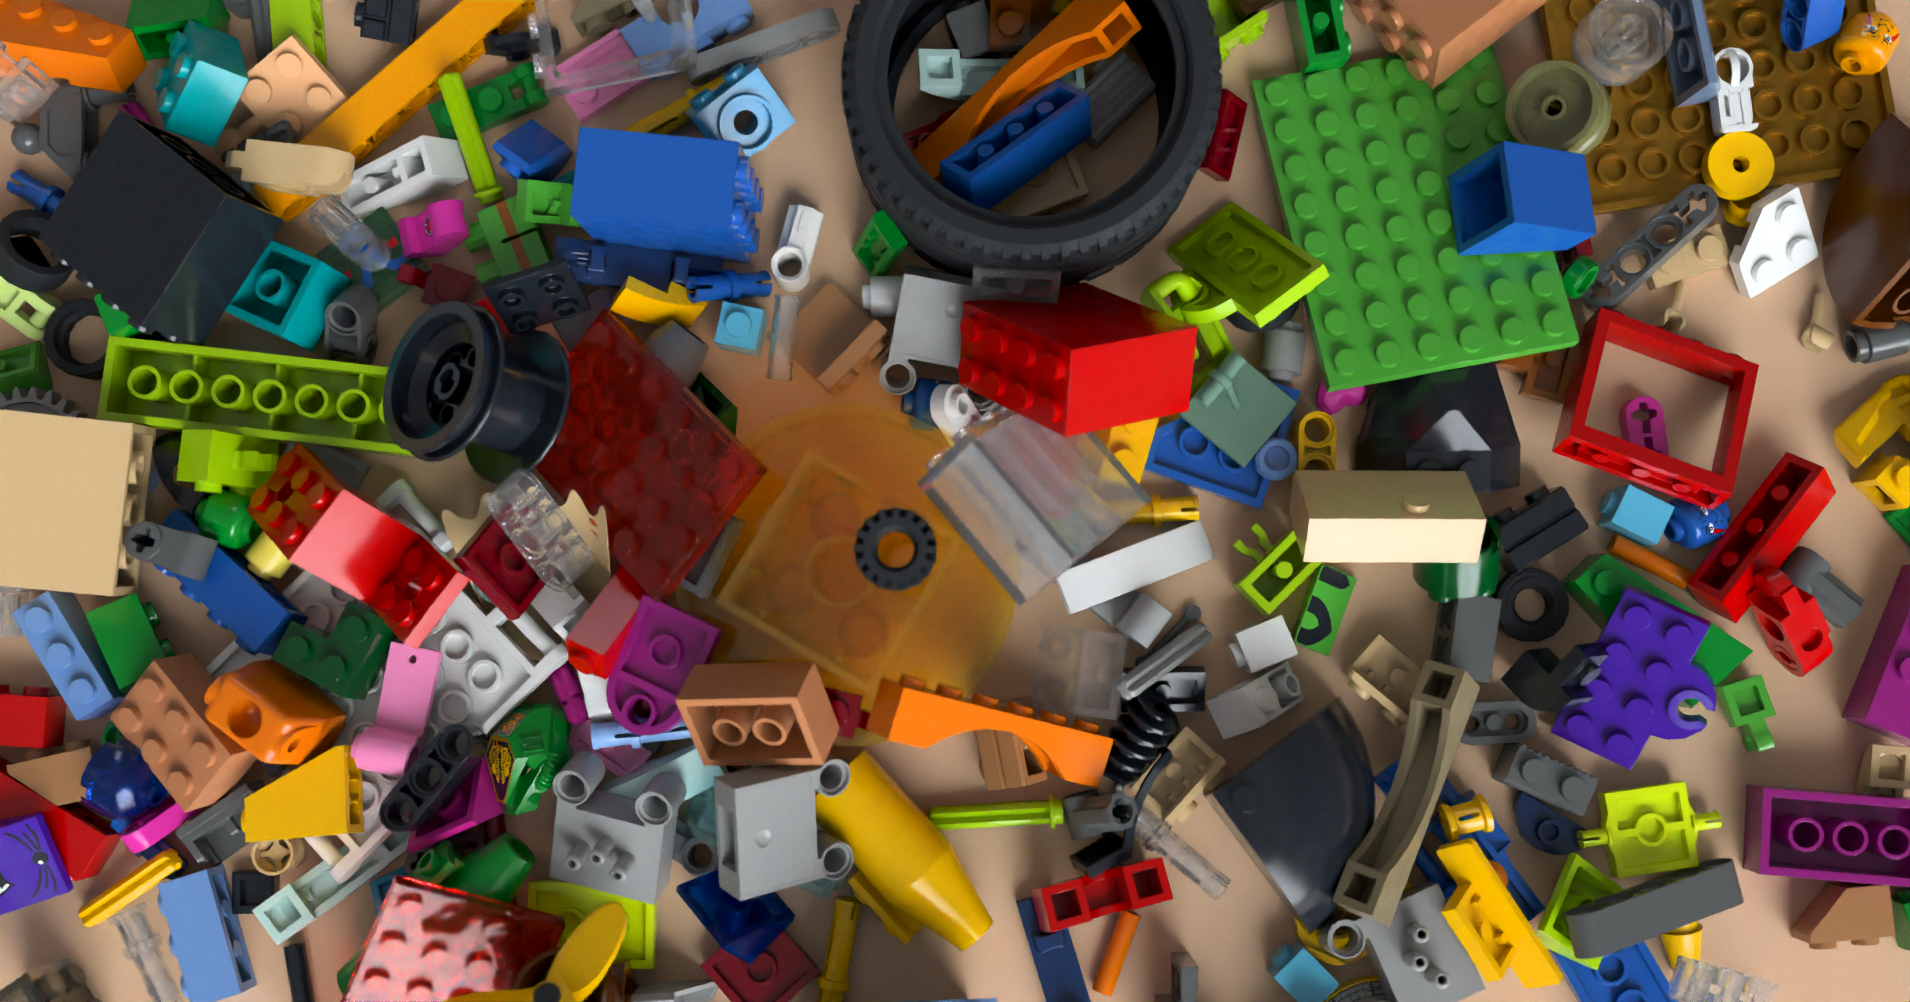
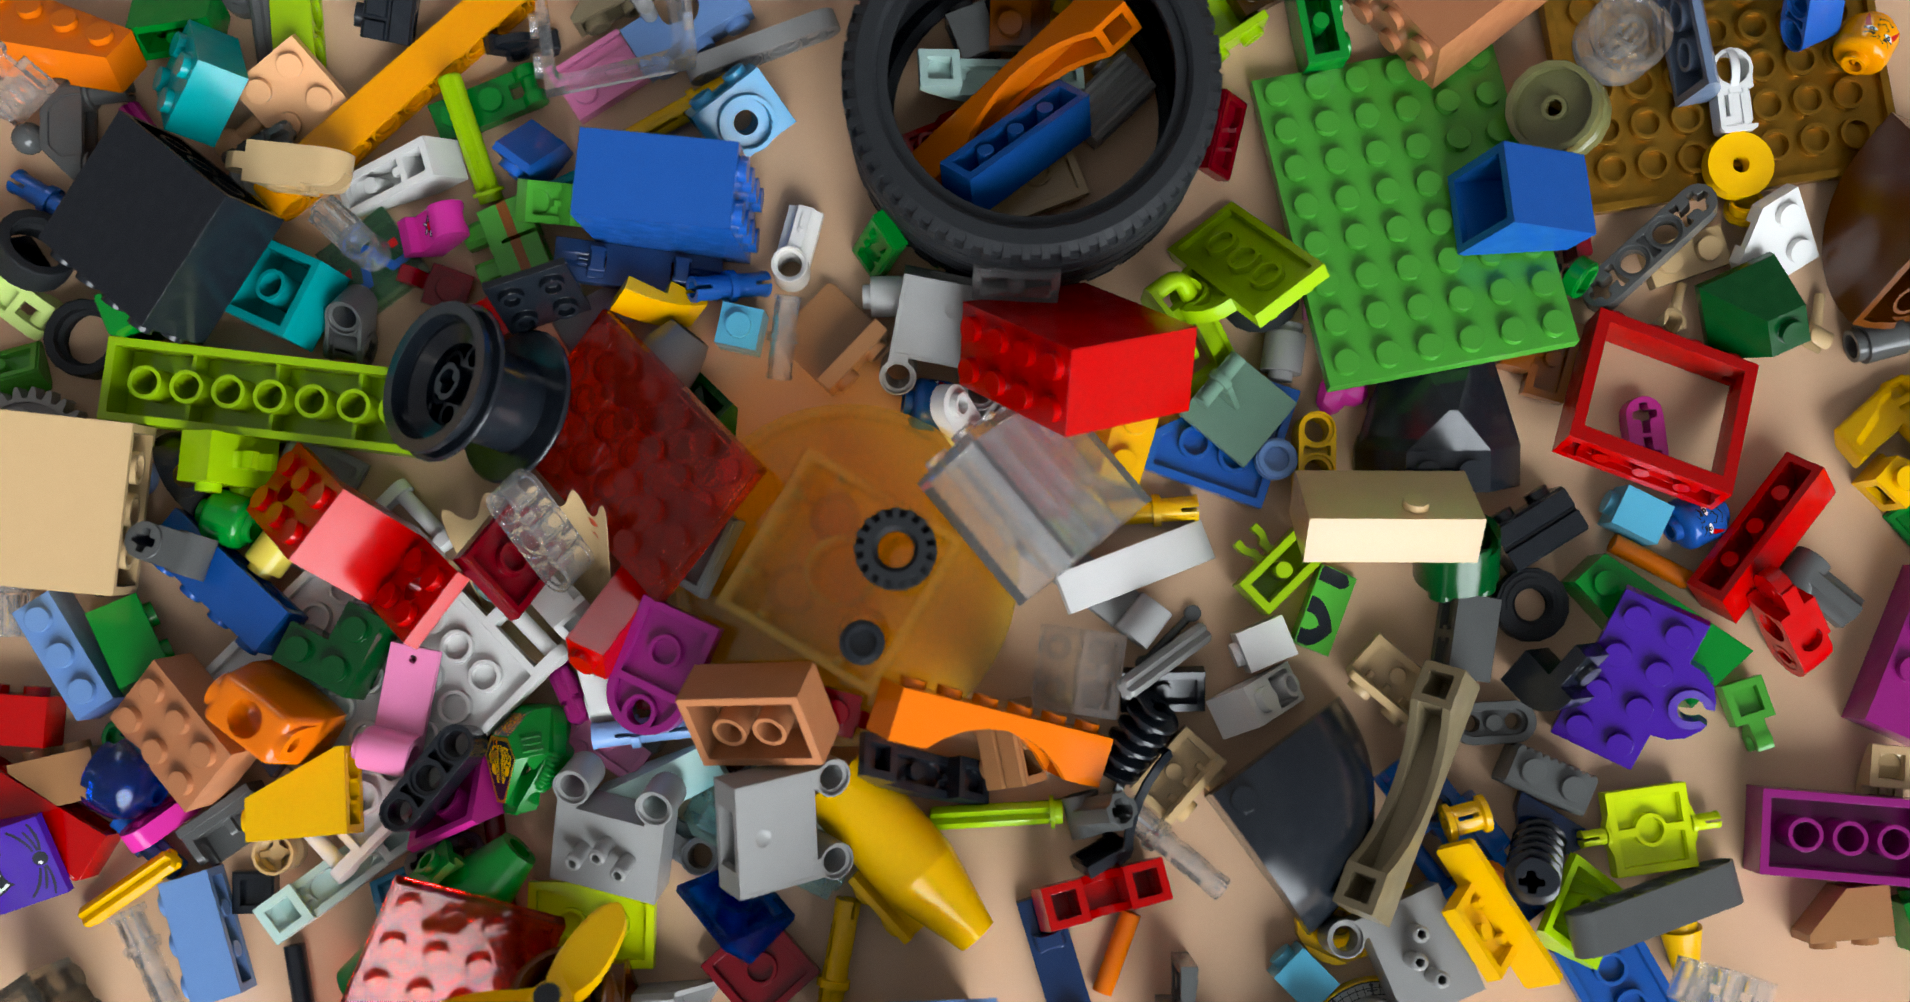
none -> black plate [839,620,885,665]
none -> black slope [858,731,989,805]
none -> black piece [1504,818,1567,905]
none -> dark green slope [1694,252,1811,358]

